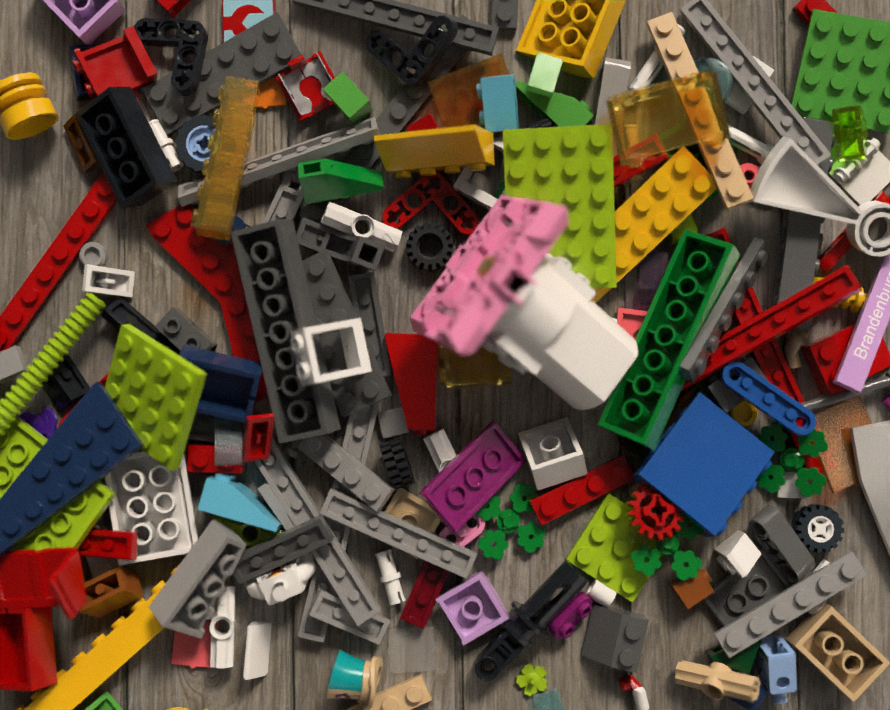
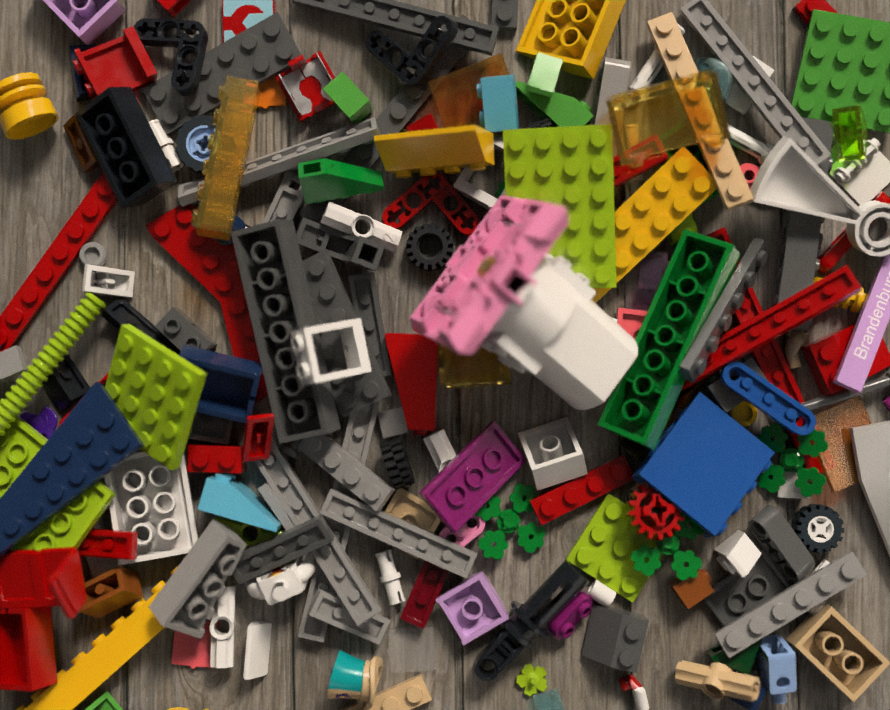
clear light blue slope [215,416,242,466] -> none

